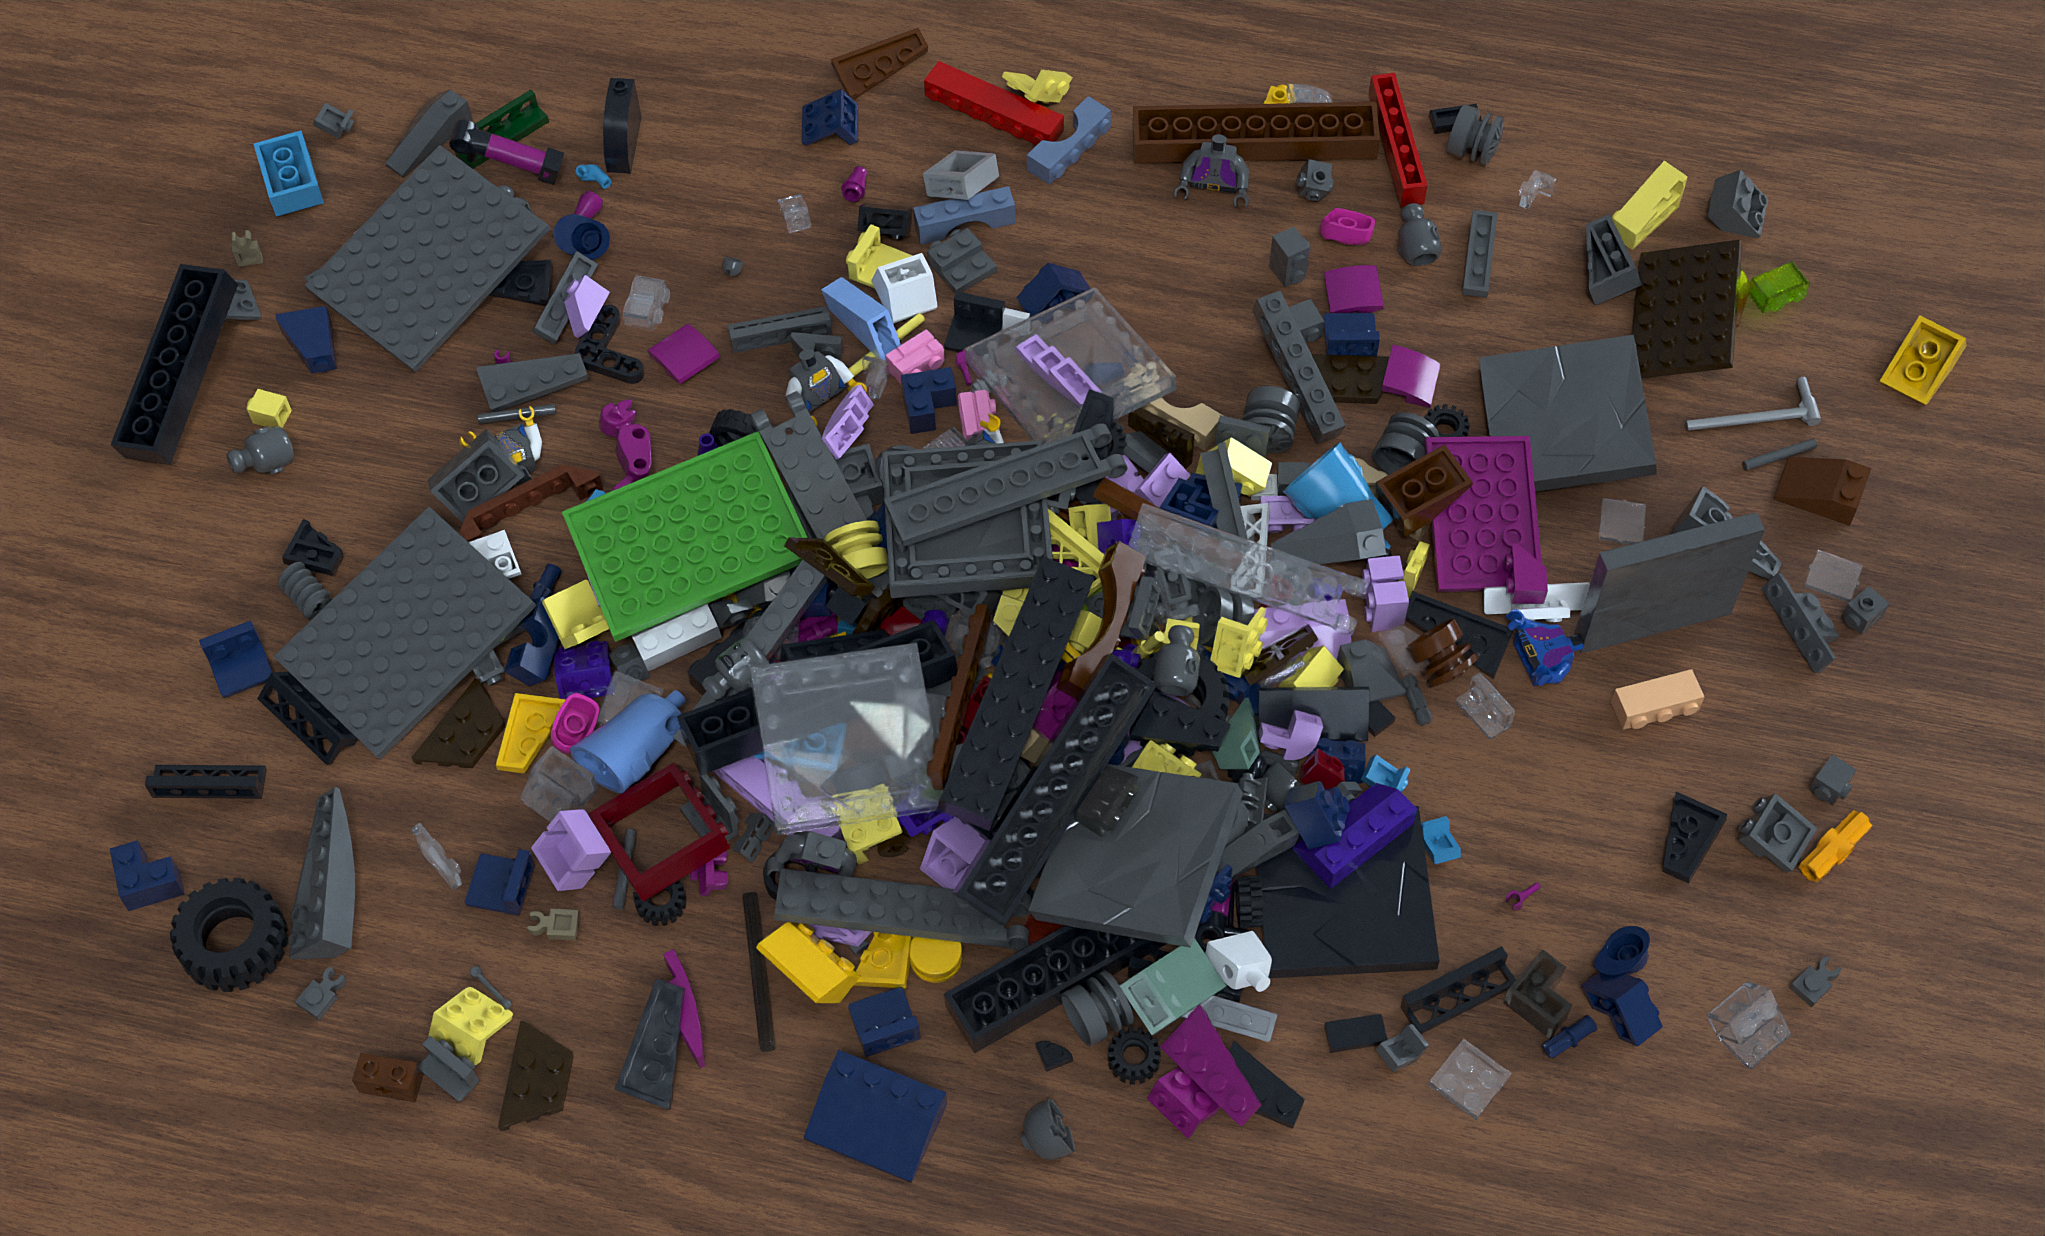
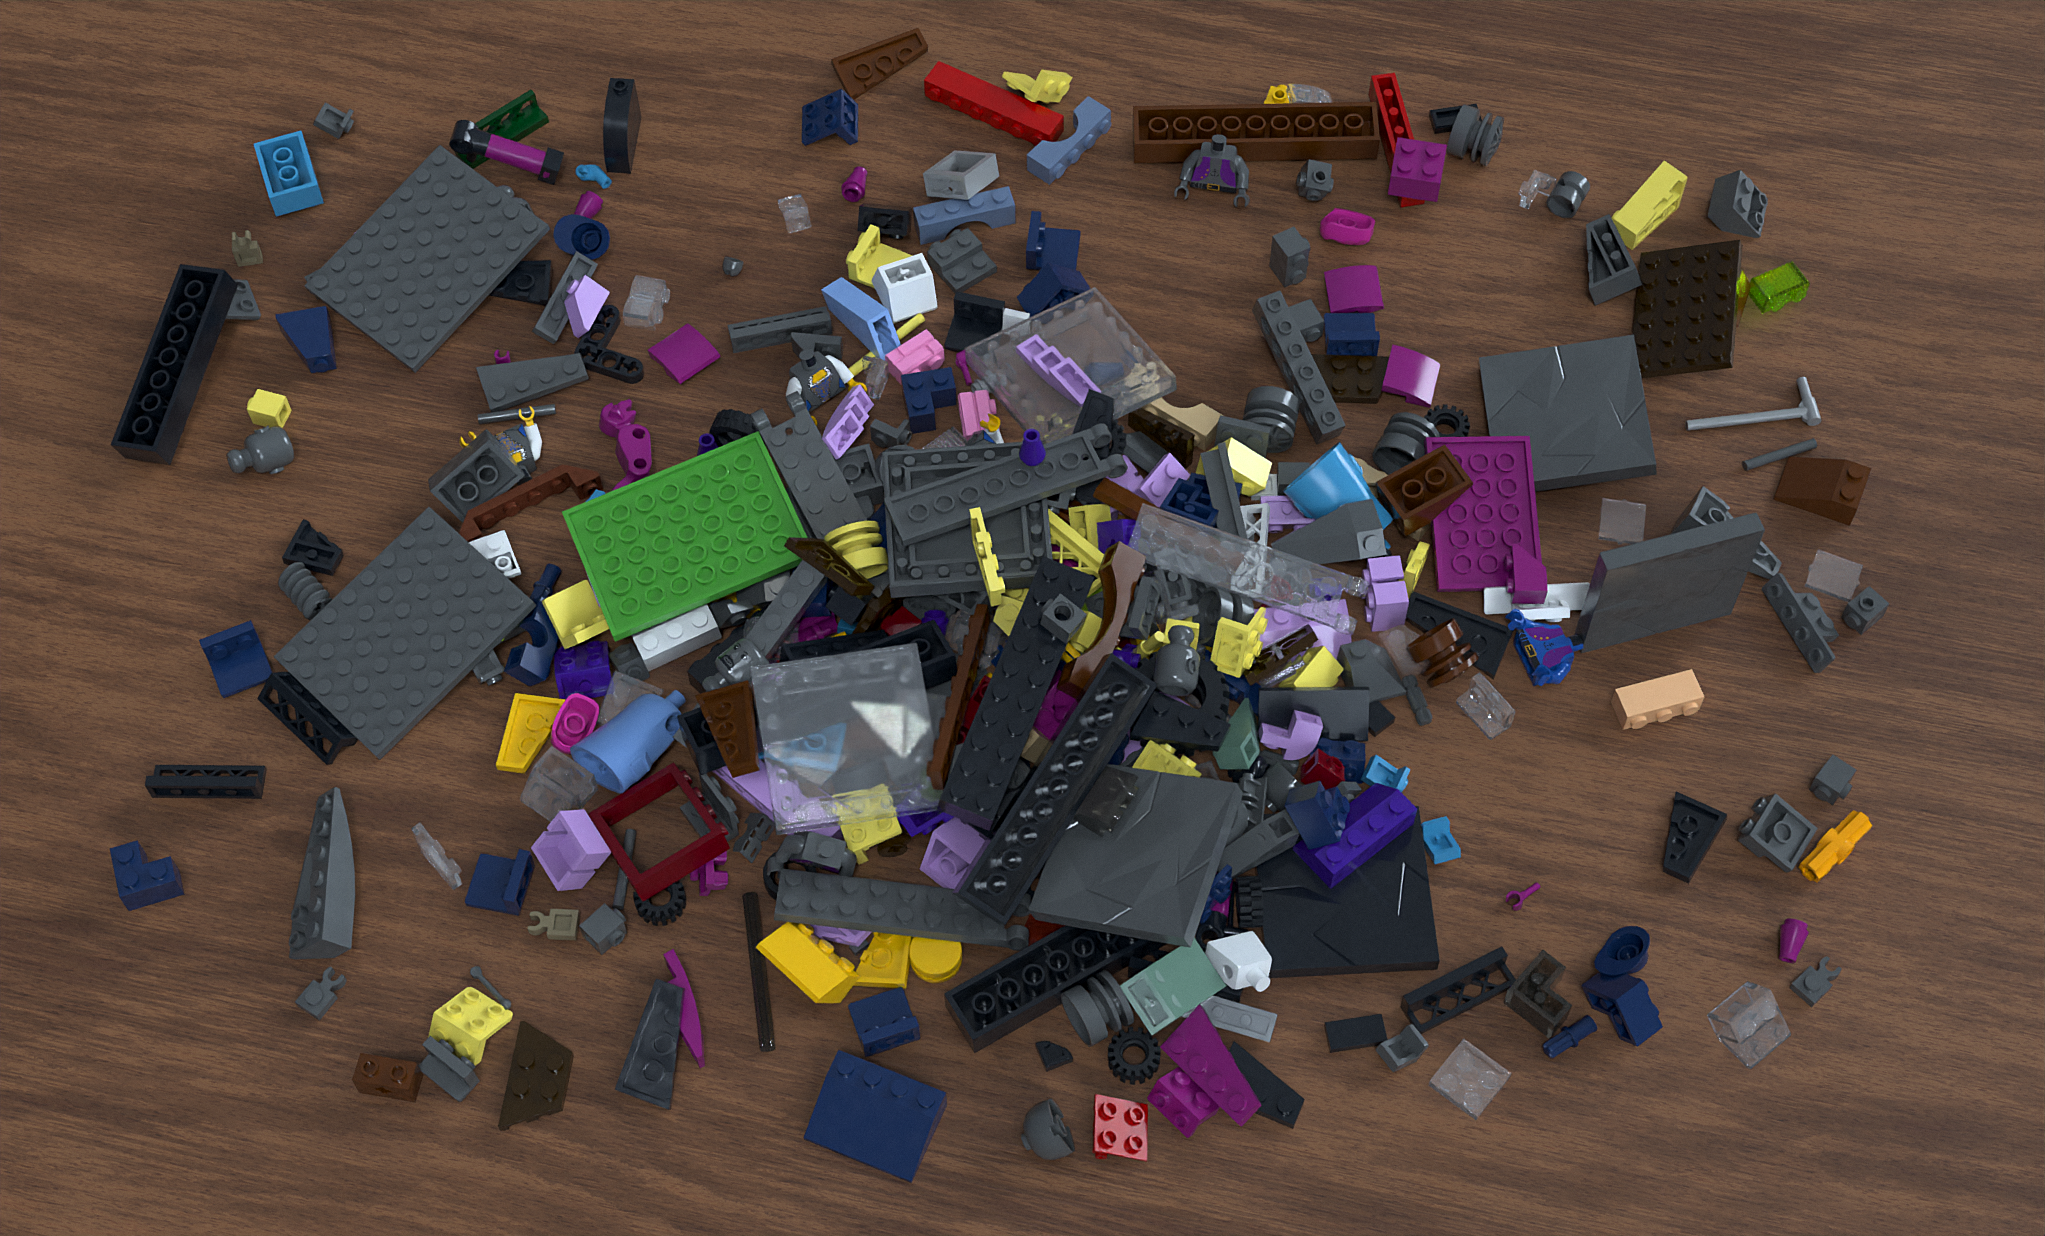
black tyre [170,877,288,992] -> none
dark grey wedge [386,89,472,178] -> none
dark brown wing [411,678,505,768] -> none
dark grey piece [1398,203,1442,266] -> none
dark grey plate [1462,210,1497,298] -> none
yellow slope [1880,315,1967,406] -> none
none -> dark grey brick [579,903,627,955]
none -> reddish brown wing [695,680,760,778]
none -> dark grey bracket [870,419,912,448]
none -> light yellow wing [969,507,1005,607]
none -> dark purple cone [1019,429,1046,466]
none -> dark blue bracket [1026,211,1081,270]
none -> dark grey brick [1040,594,1087,644]
none -> hinge [1092,1094,1148,1162]
none -> magenta brick [1388,137,1447,202]
none -> dark grey wheel [1546,171,1590,218]
none -> magenta cone [1779,918,1809,963]

